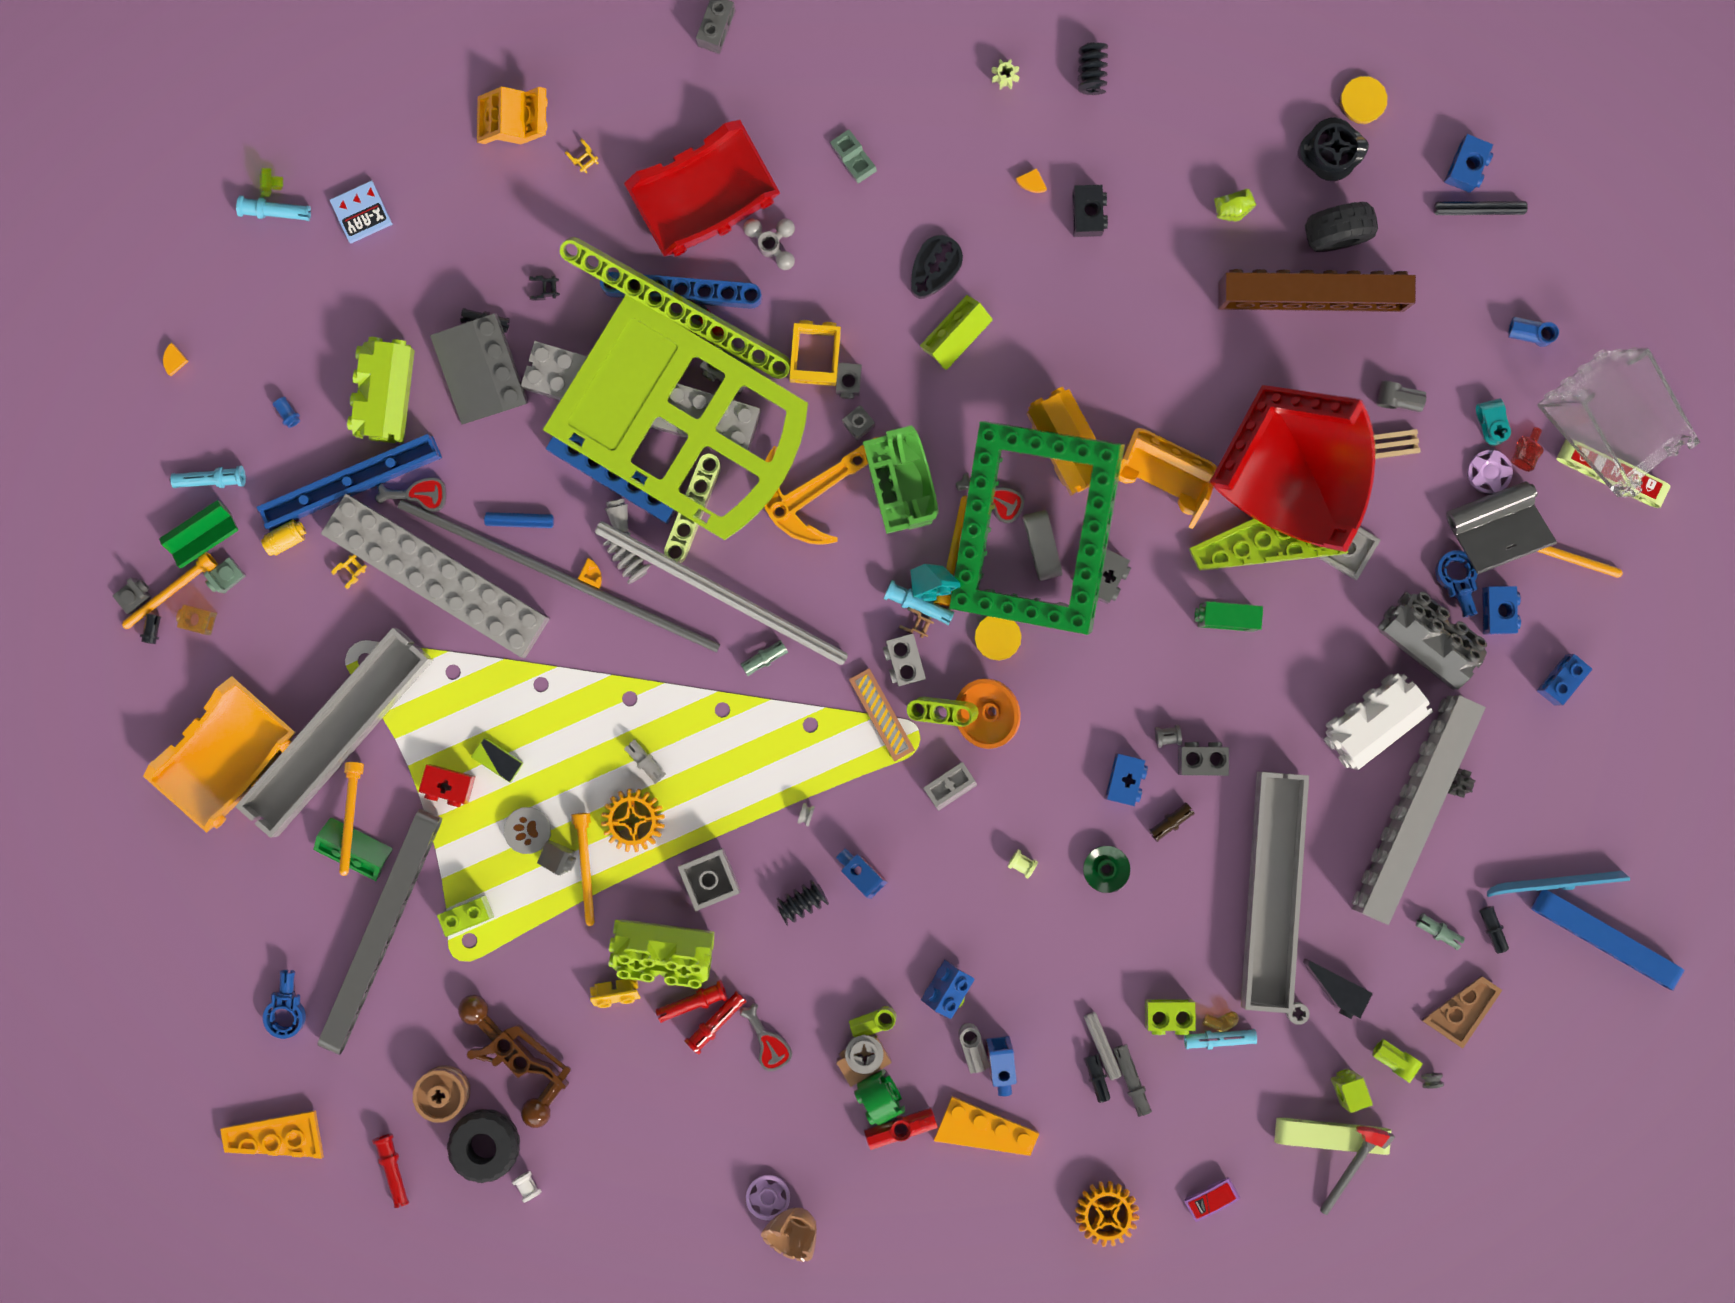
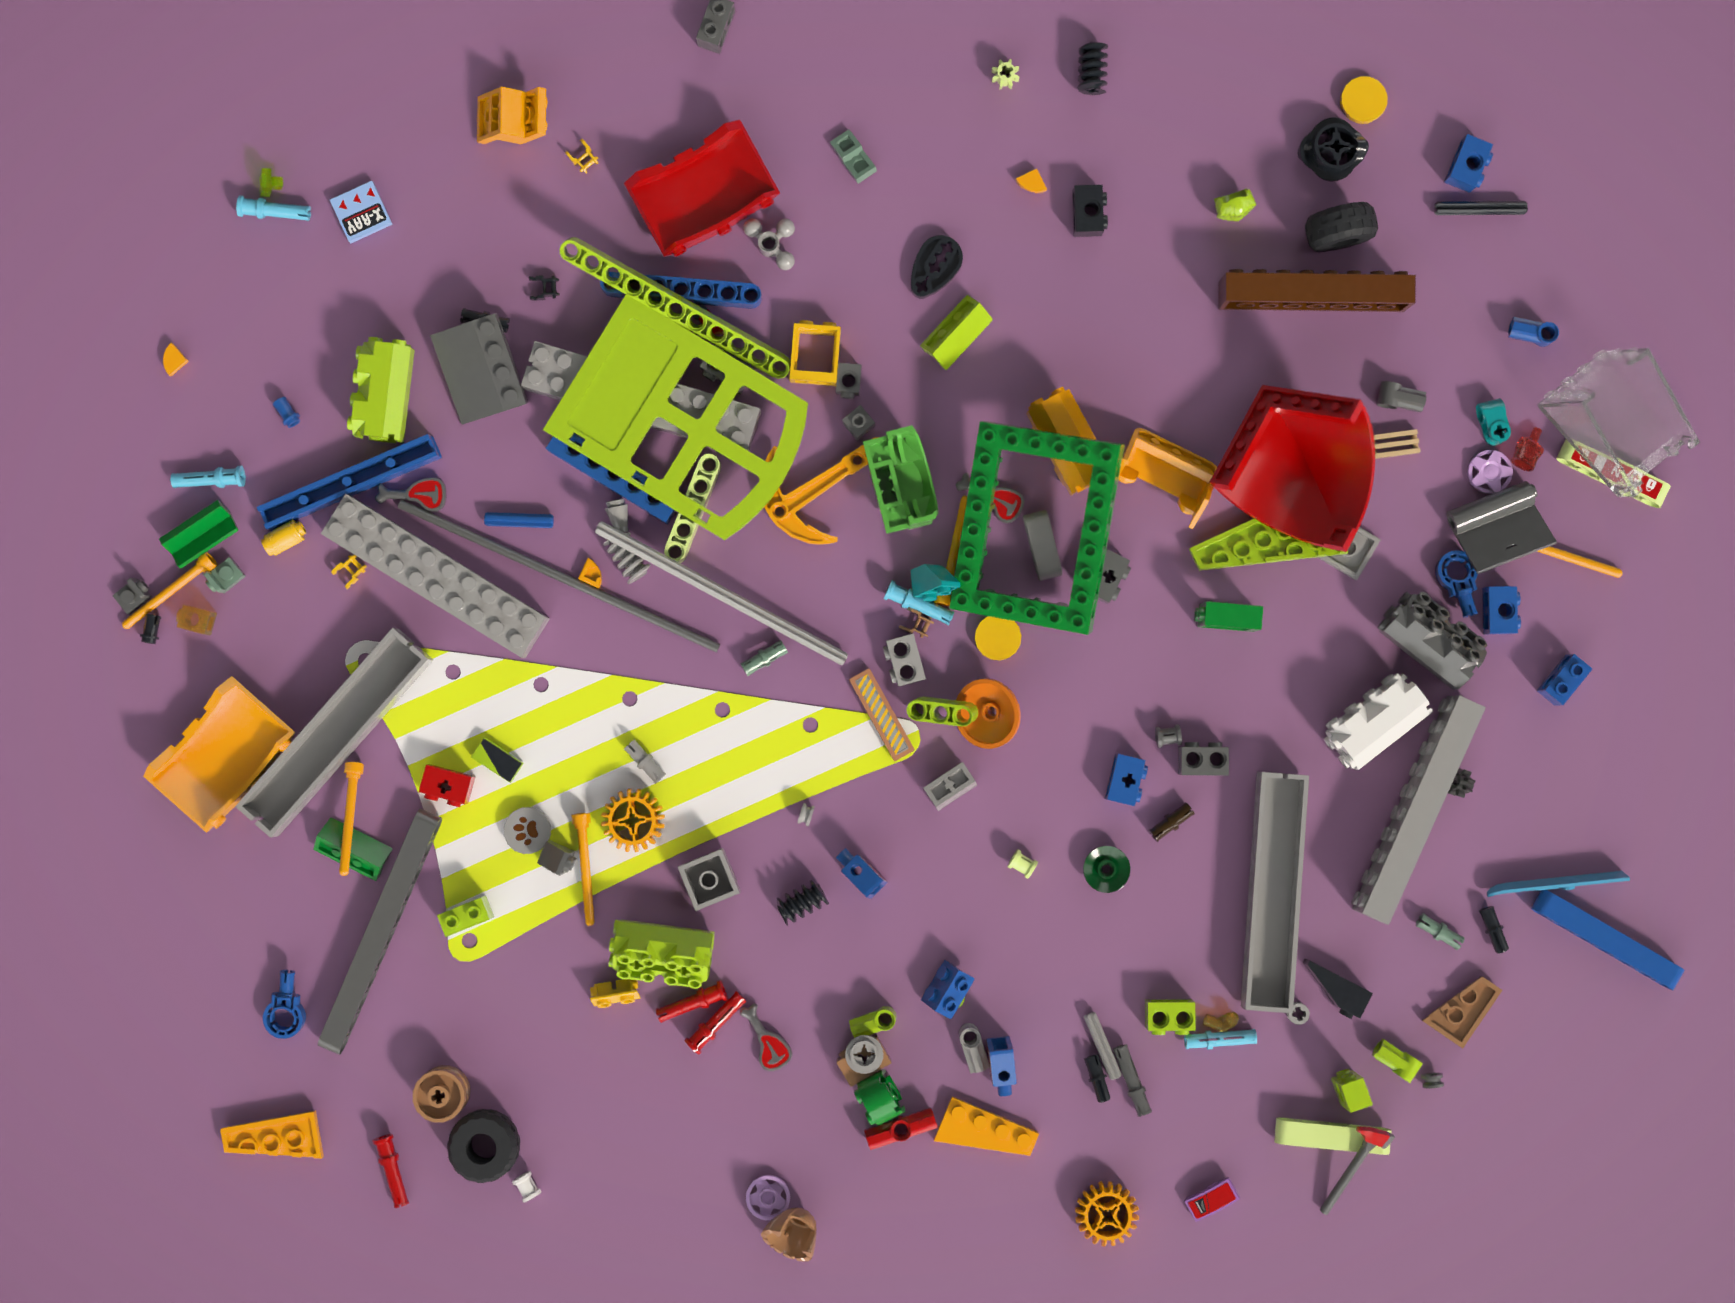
reddish brown piece [458,995,571,1128] -> none

